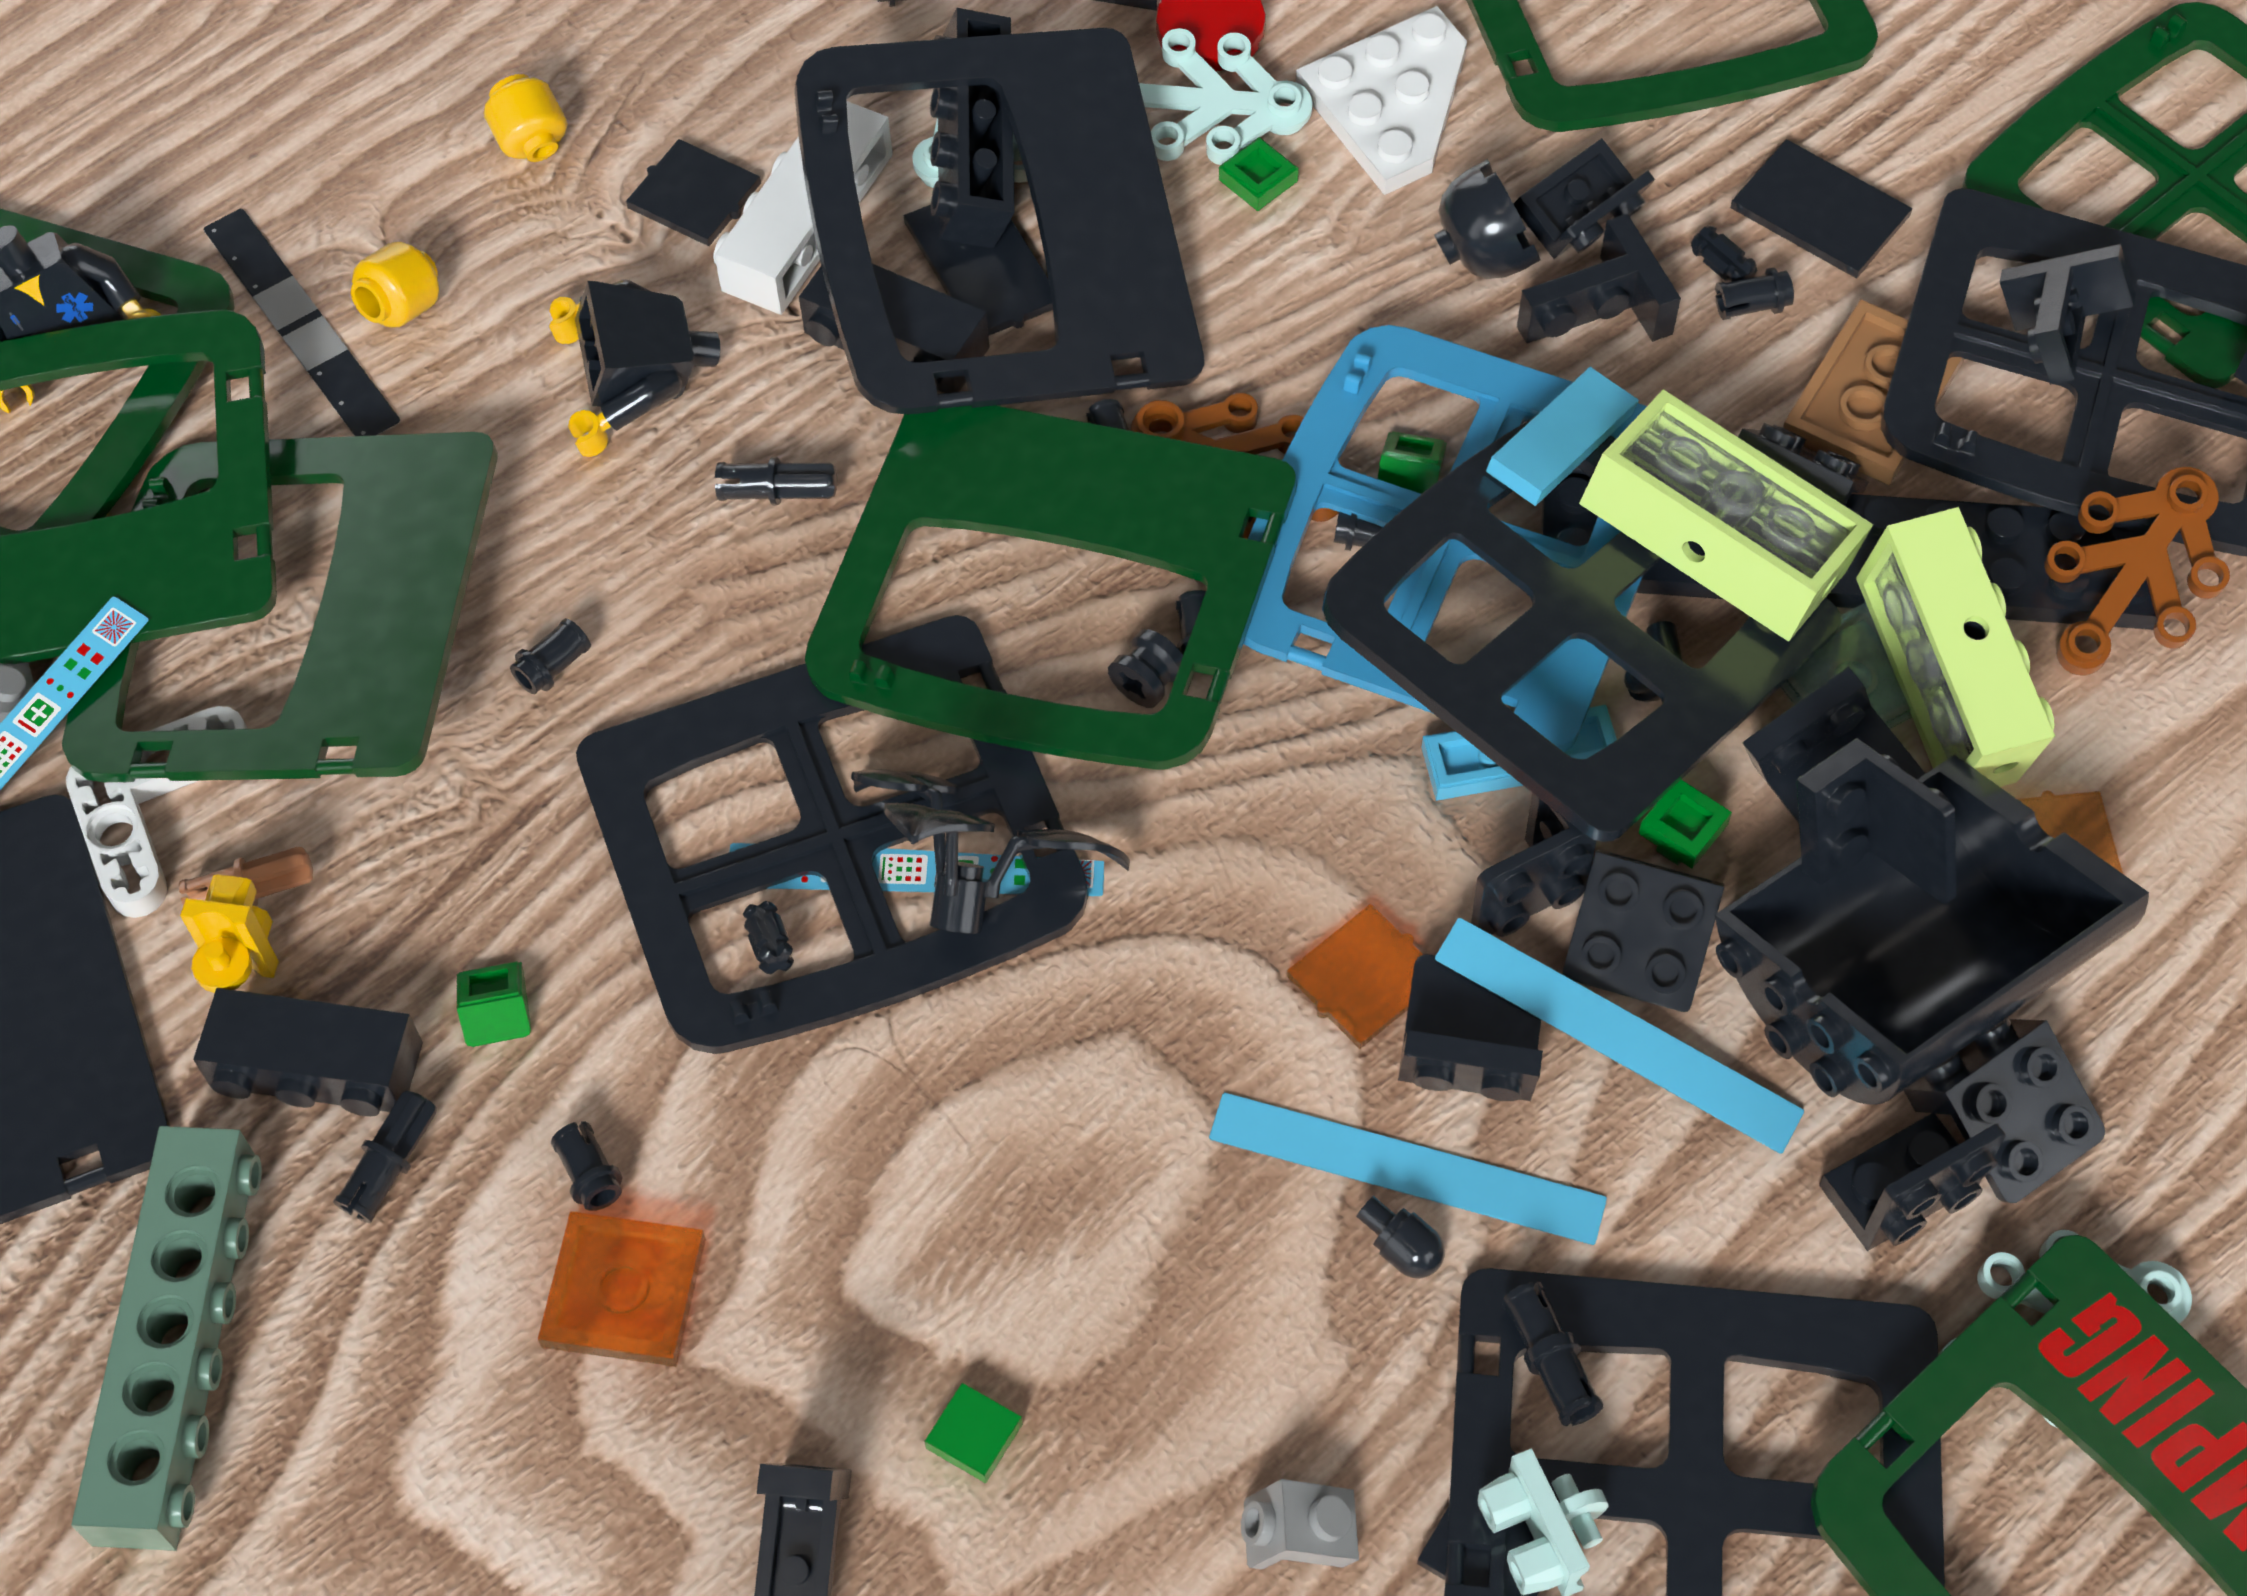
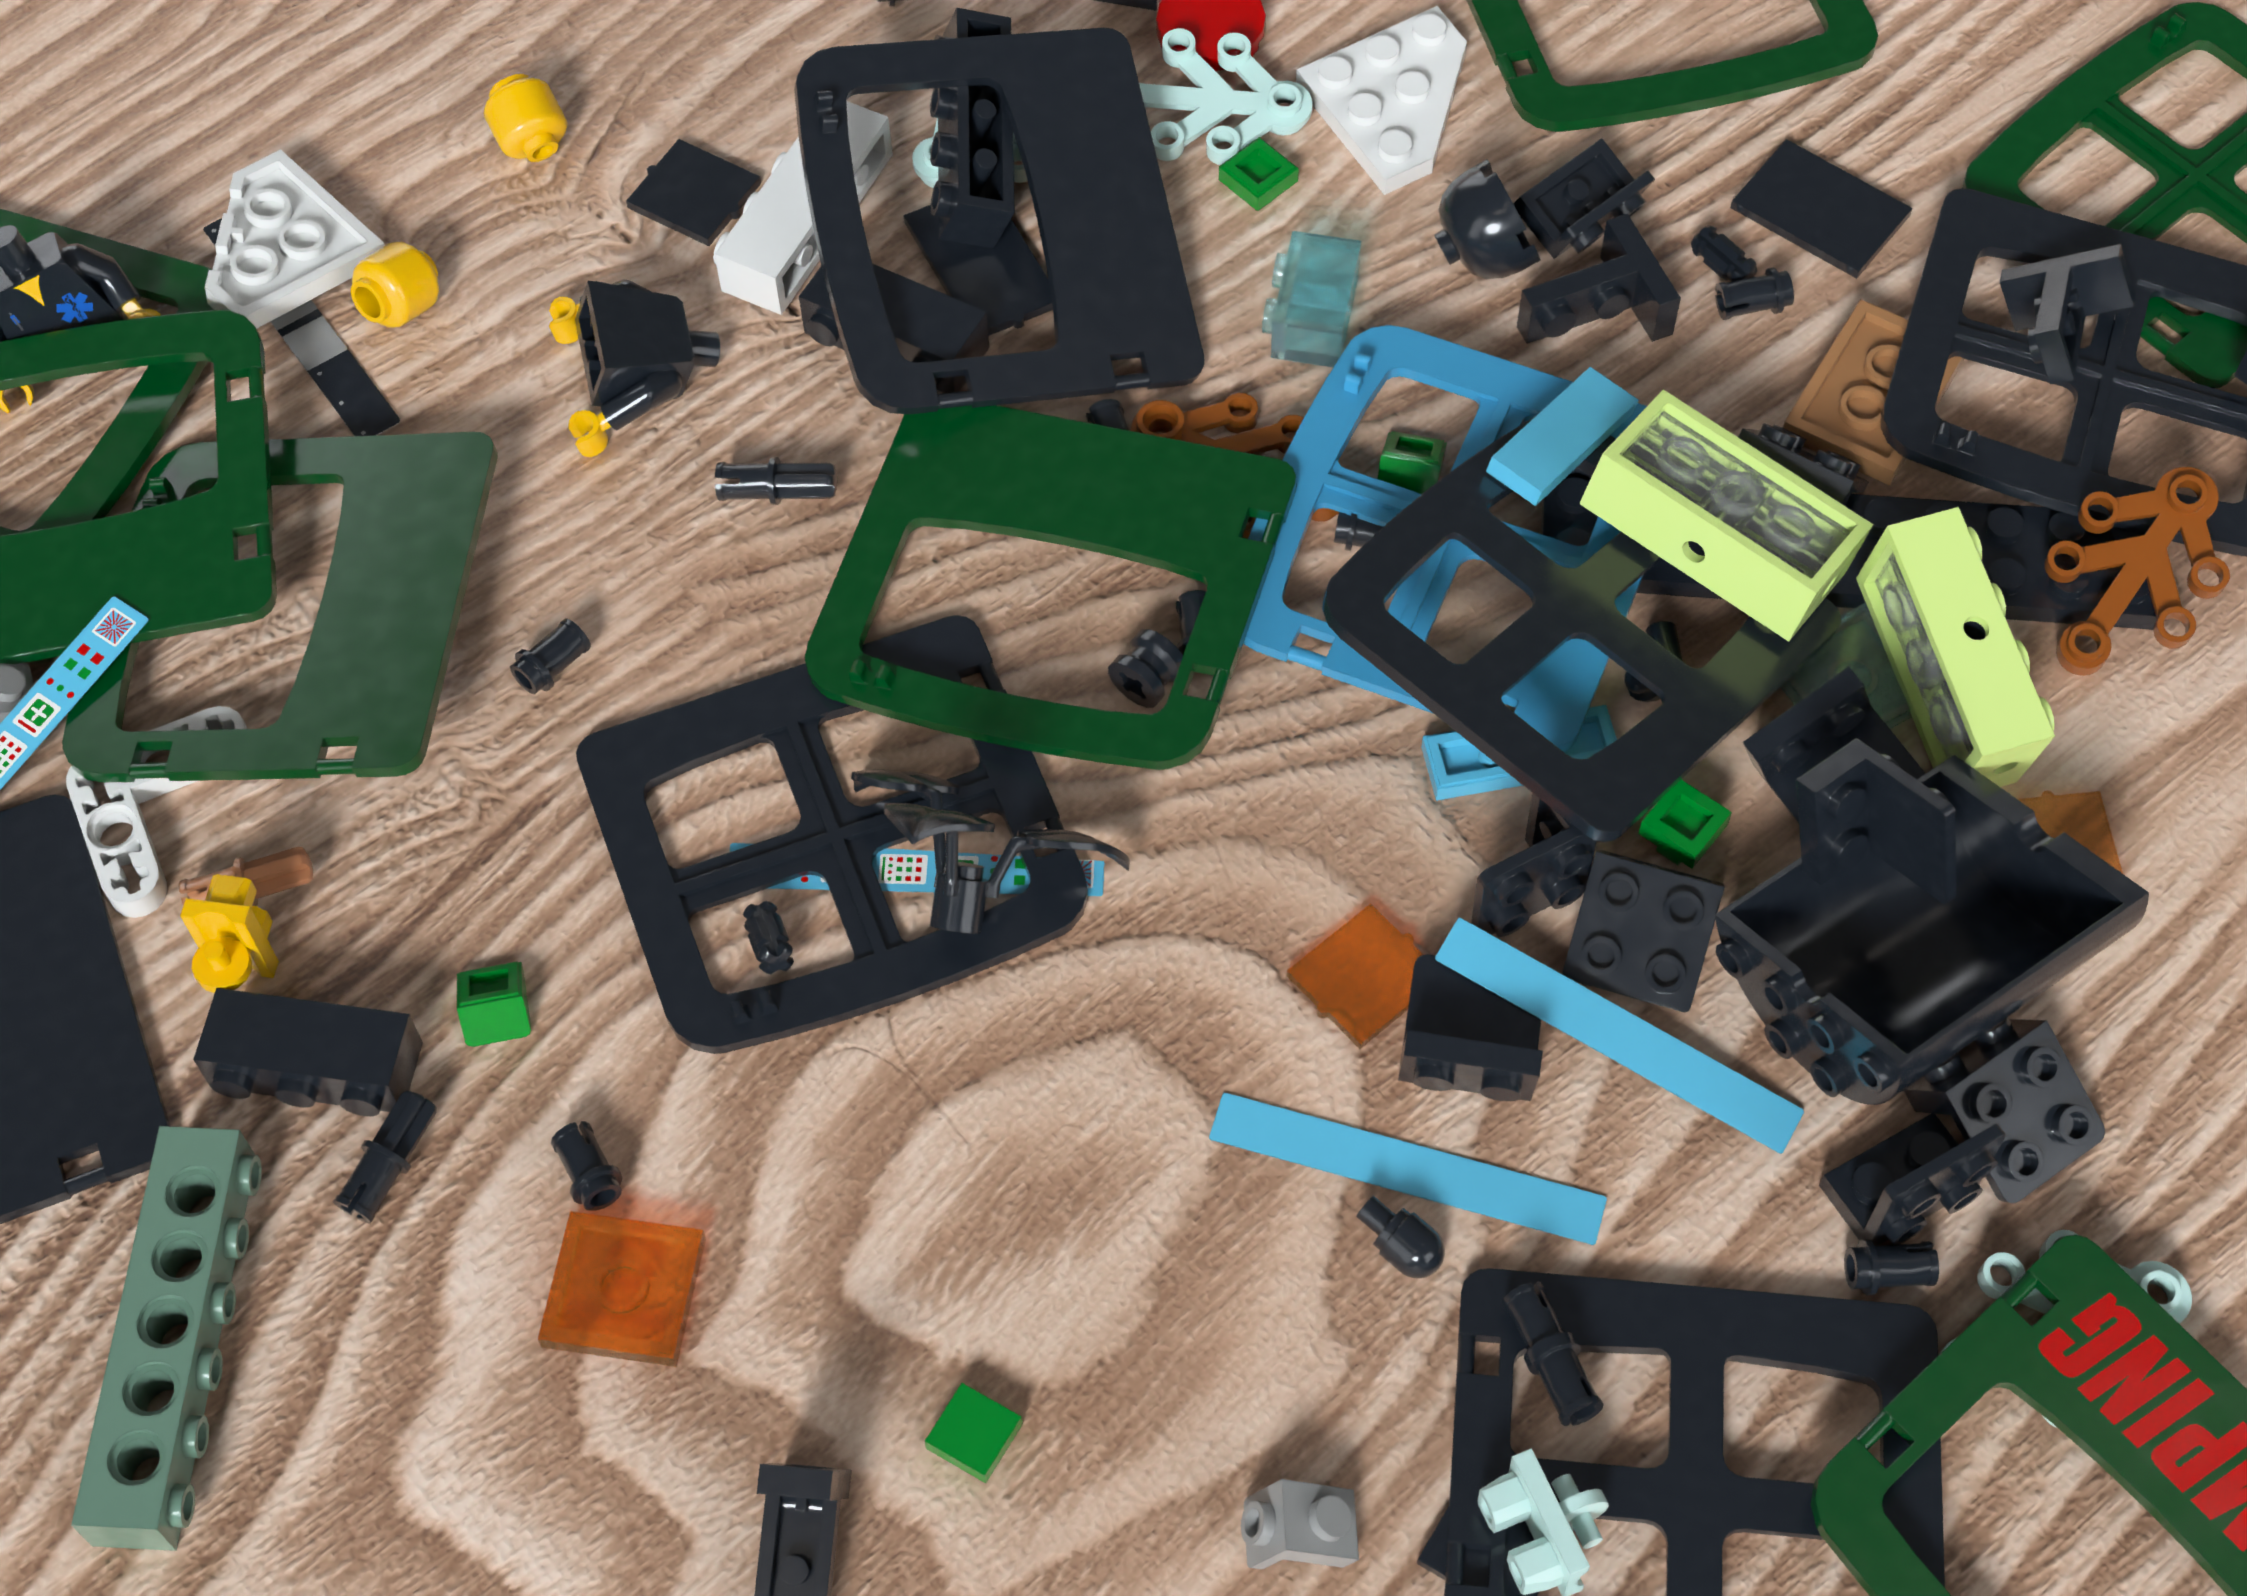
none -> white plate [205,149,385,329]
none -> clear light blue brick [1262,231,1361,367]
none -> black pin [1844,1239,1939,1295]

